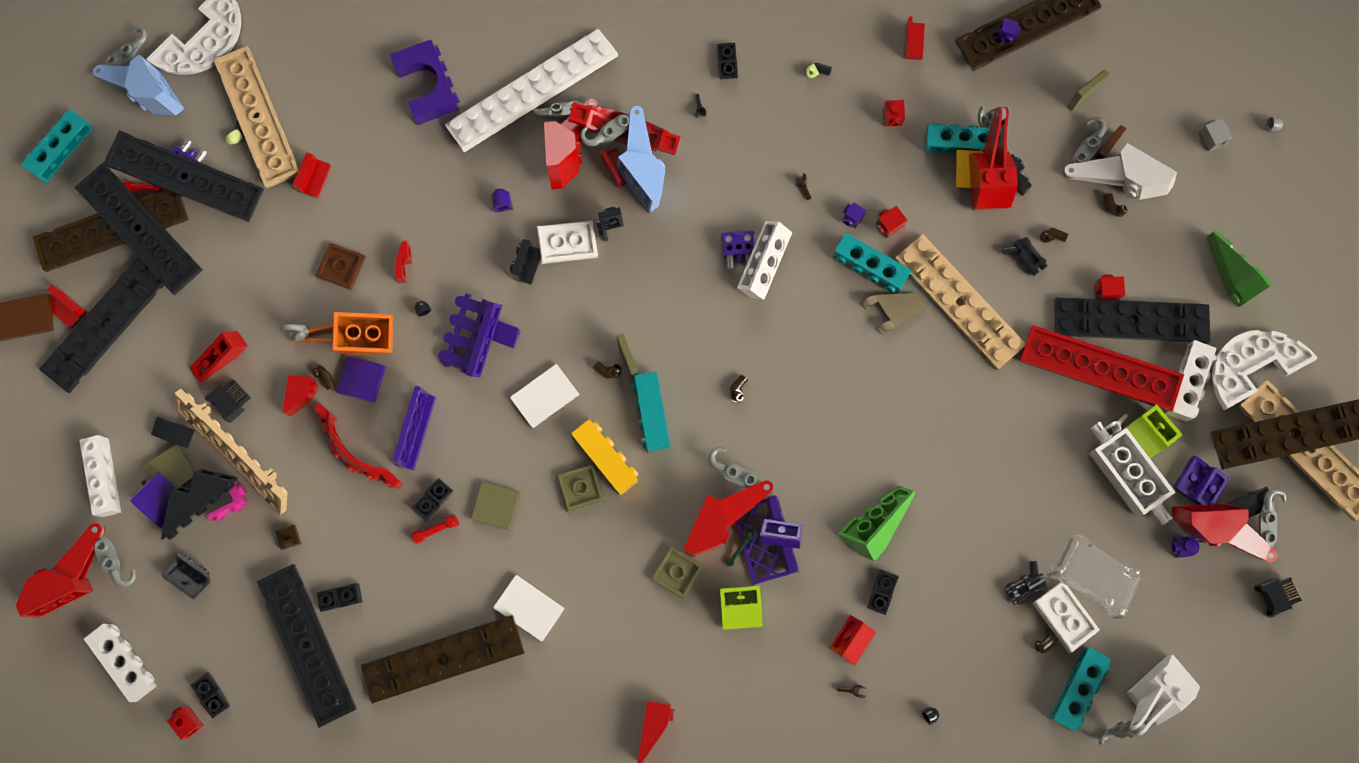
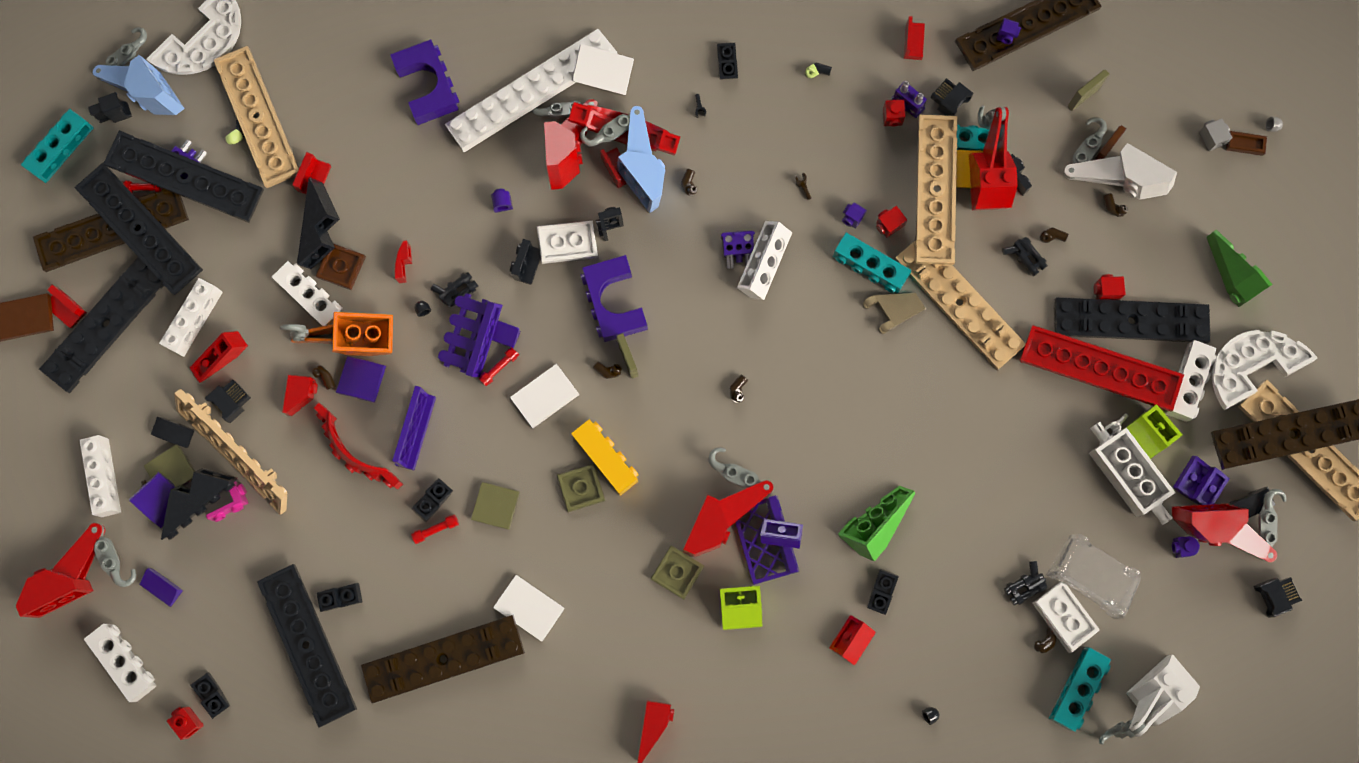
black bracket [162,553,210,600] -> none
dark brown tile [275,525,302,550] -> none
teal brick [631,371,671,453] -> none
dark green hinge [726,532,754,566] -> none
dark brown hand [837,685,866,698] -> none
none -> black piece [88,92,132,123]
none -> dark purple slope [139,568,183,607]
none -> white brick [159,278,223,357]
none -> white brick [272,261,343,326]
none -> black slope [297,178,340,269]
none -> black piece [431,272,479,308]
none -> red bar [478,347,519,386]
none -> white tile [572,44,634,95]
none -> dark purple arch [580,255,648,342]
none -> dark brown arm [681,169,697,196]
none -> dark purple piece [891,81,927,118]
none -> tan piece [915,115,957,265]
none -> black piece [930,78,974,116]
none -> reddish brown tile [1226,131,1267,156]

